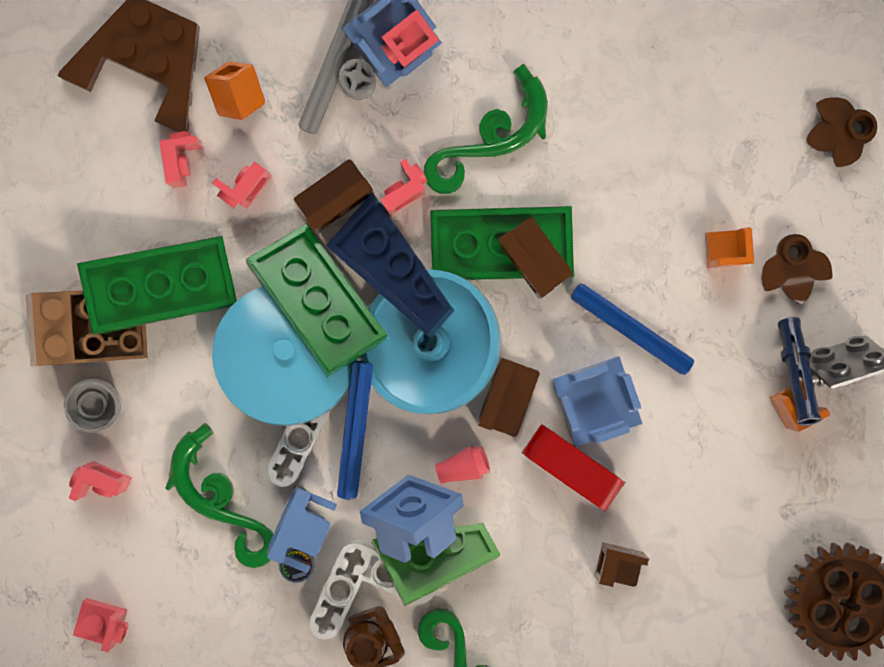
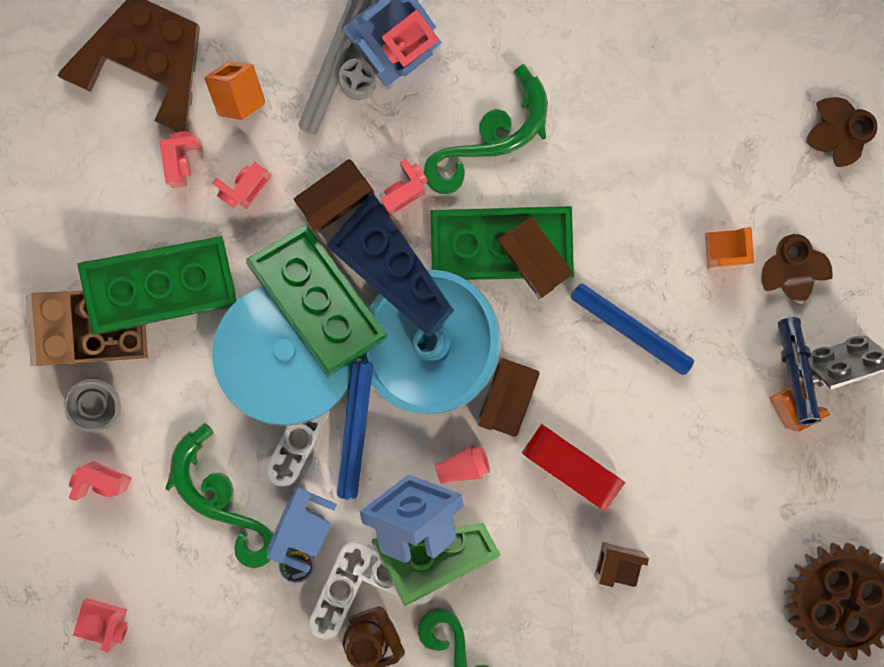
medium blue panel [551,356,643,447] -> none

